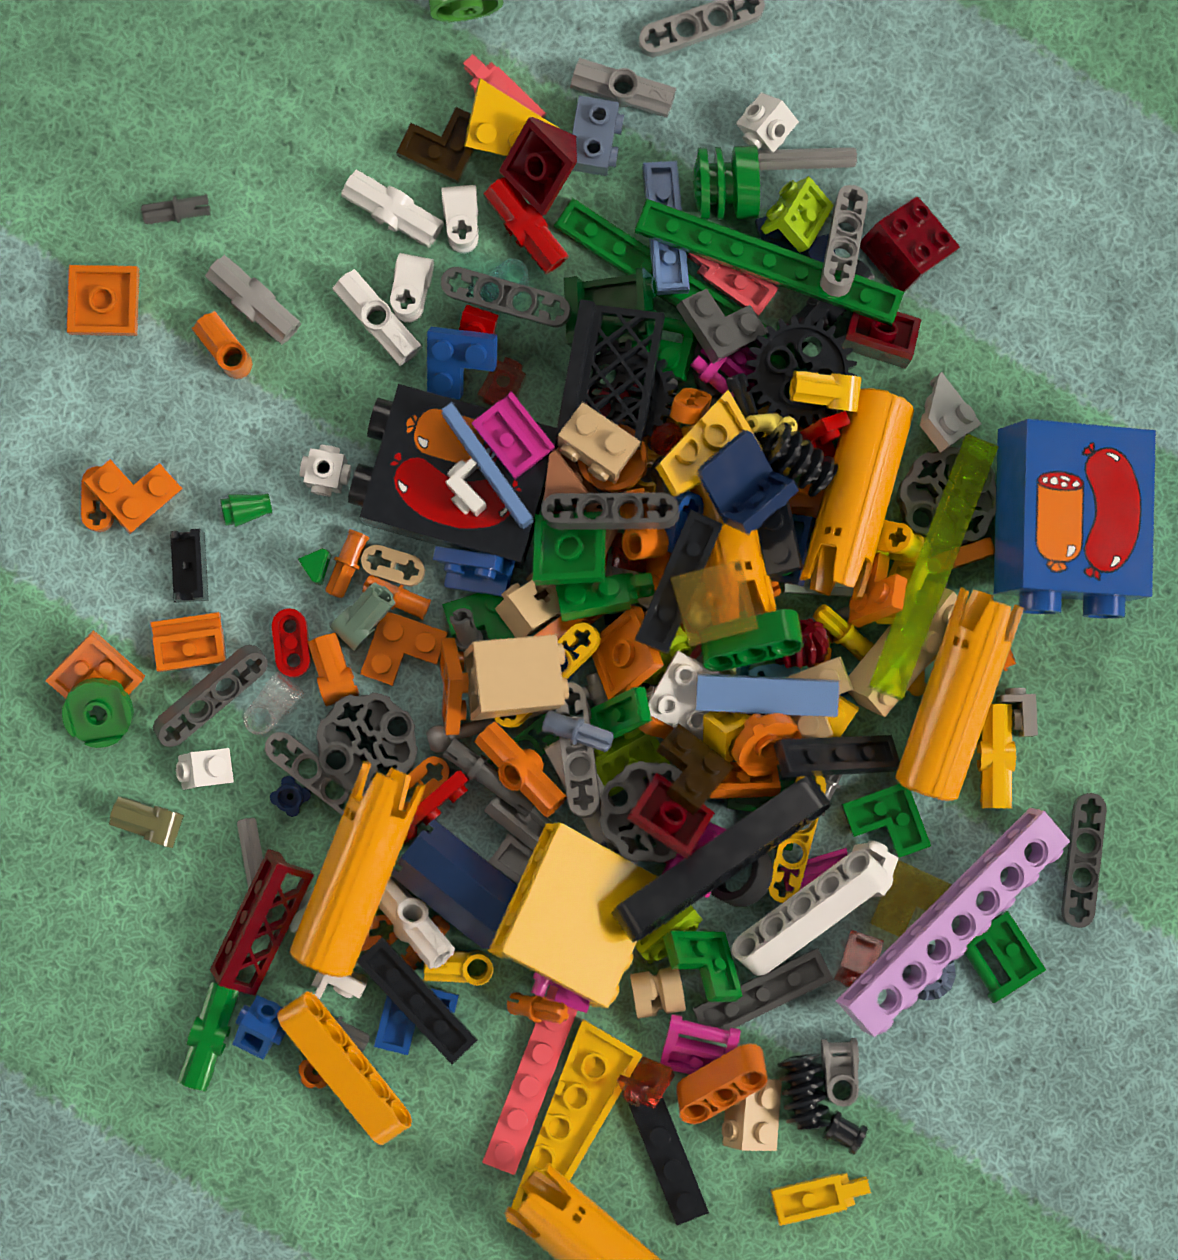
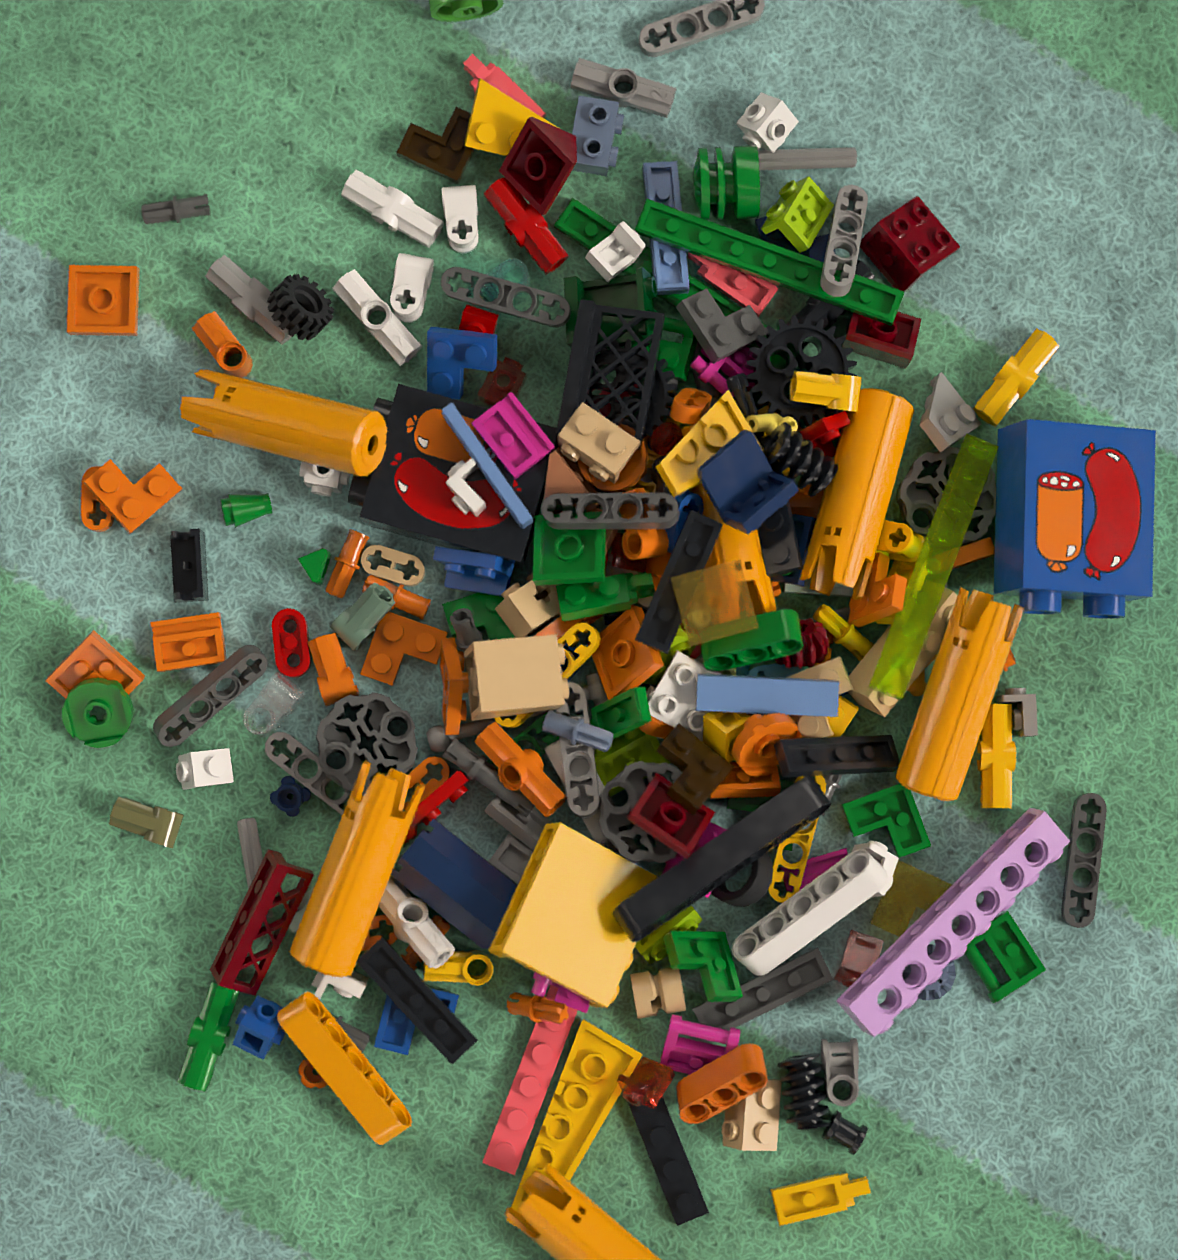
none -> light orange piece [180,369,387,477]
none -> black tyre [267,274,334,340]
none -> white bracket [585,221,645,282]
none -> yellow piece [973,328,1059,427]

